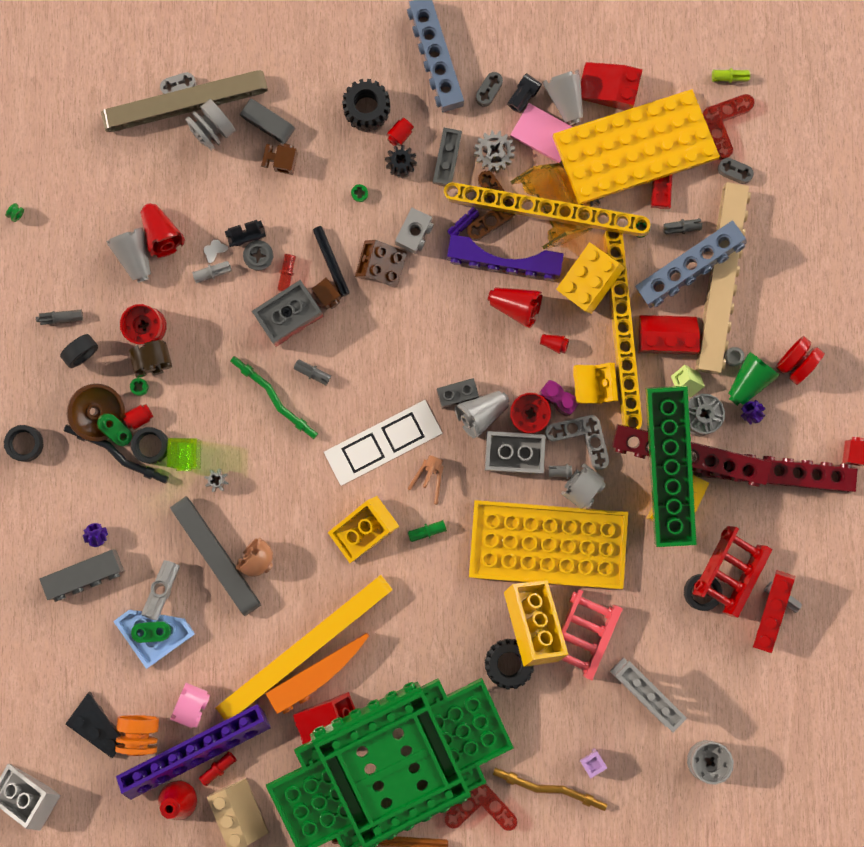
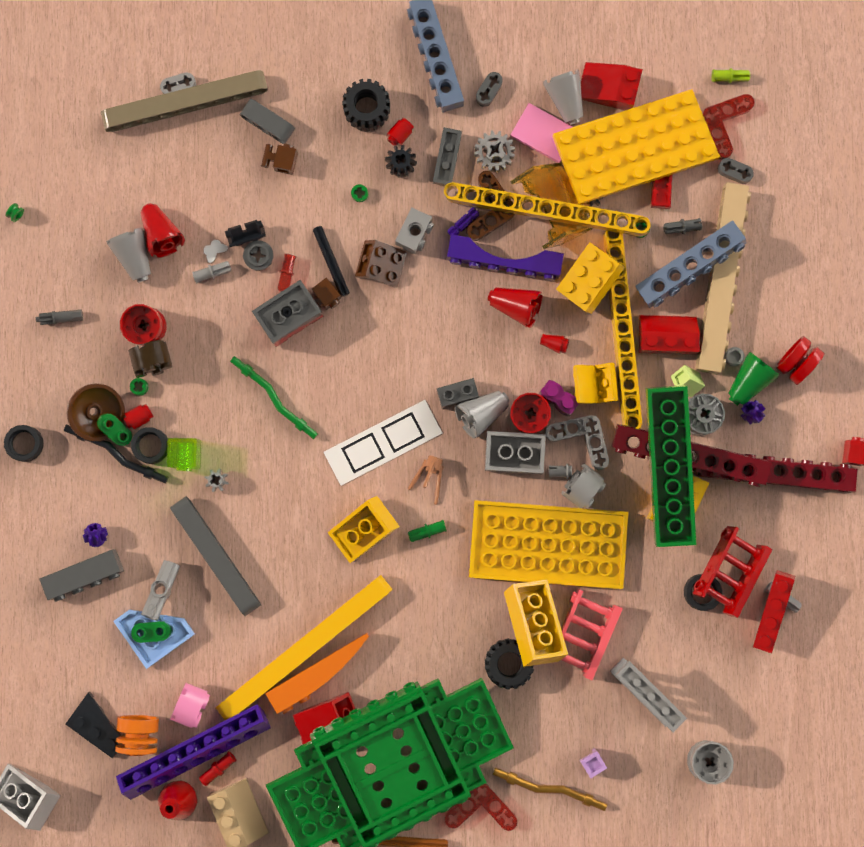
black tyre [60,334,98,368] -> none
light grey wheel [185,99,236,151] -> none
nougat cylinder [236,538,273,577] -> none
dark grey axle [294,359,332,386] -> none
black piece [507,73,542,113] -> none

